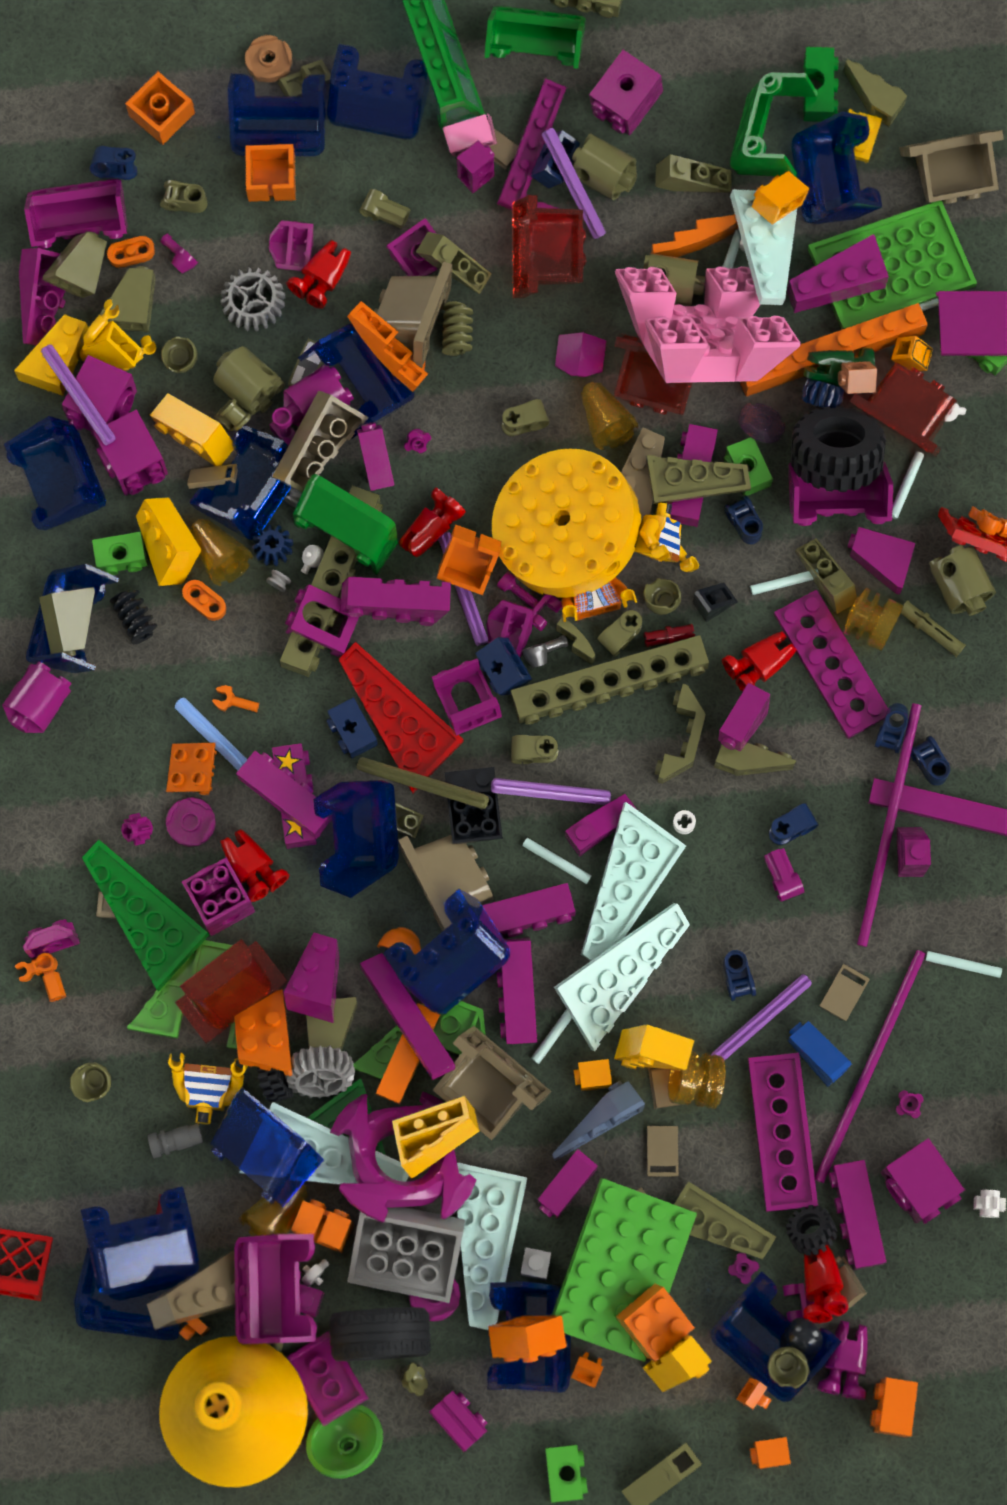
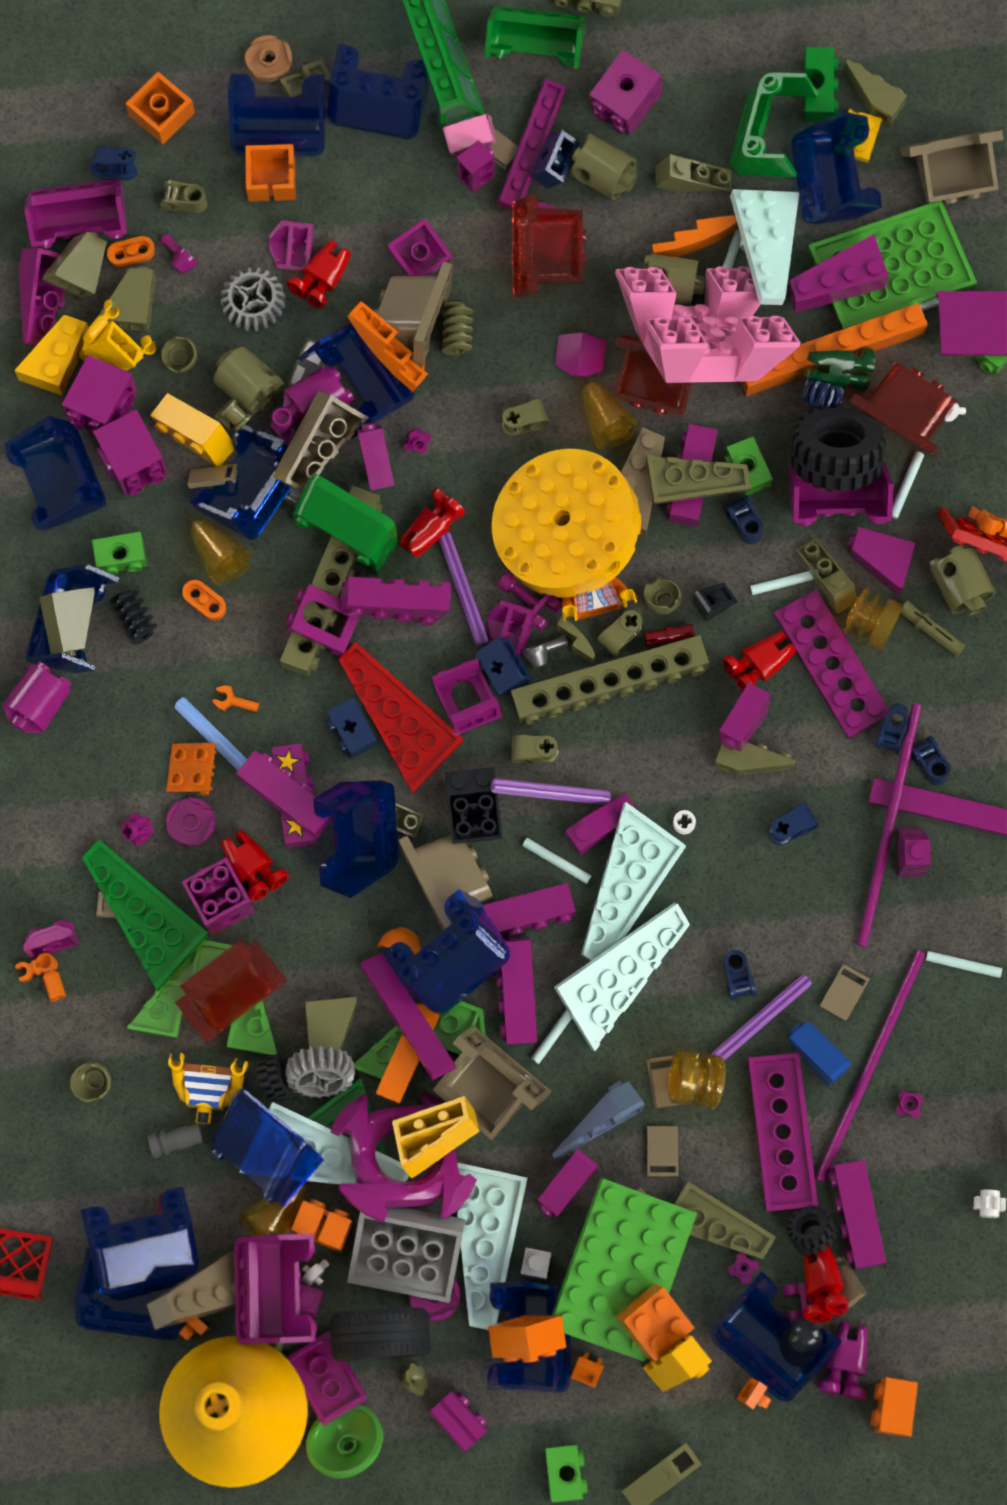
medium lavender axle [41,344,116,445] -> none
yellow wedge [136,498,201,586] -> none
orange wing [234,989,293,1076] -> none
dark blue gear [252,524,294,567] -> none
light grey bush [266,570,291,592] -> none
magenta wedge [284,933,340,1023] -> none
white piece [301,545,324,574] -> none
olive axle [357,757,489,809] -> none
olive piece [359,189,410,229] -> none
olive slope [416,232,491,294] -> none
orange piece [436,525,502,595] -> none
medium lavender axle [542,128,606,239] -> none
light orange brick [574,1059,612,1091] -> none
yellow wedge [614,1025,694,1070] -> none
yellow torso [635,503,699,572] -> none
olive slope [655,684,706,784] -> none
clear purple tile [738,403,786,443] -> none
orange brick [750,1437,791,1469] -> none
light orange brick [752,171,809,225] -> none
magenta piece [764,848,804,902] -> none
olive hair [768,1347,809,1389] -> none
nougat brick [838,361,877,394] -> none
magenta brick [880,1138,965,1224] -> none
light orange brick [891,336,933,372] -> none

